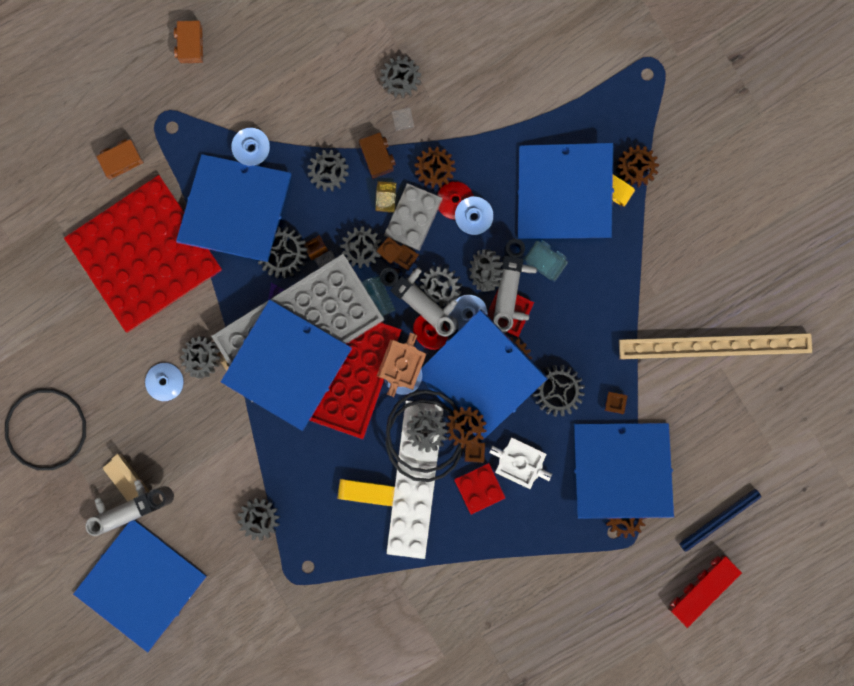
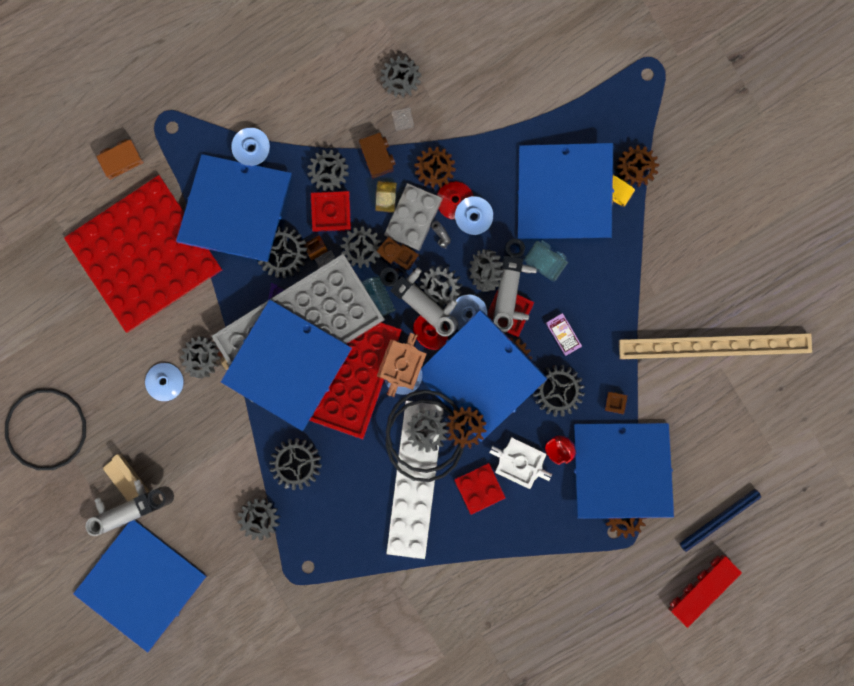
dark orange brick [174,21,203,64] -> none
yellow beam [337,479,395,506] -> none
reddish brown plate [465,443,485,463] -> none
none -> dark grey gear [269,438,322,490]
none -> red plate [311,191,351,232]
none -> flat silver arm [431,221,451,248]
none -> red hair [545,435,576,465]
none -> tile [546,313,582,356]

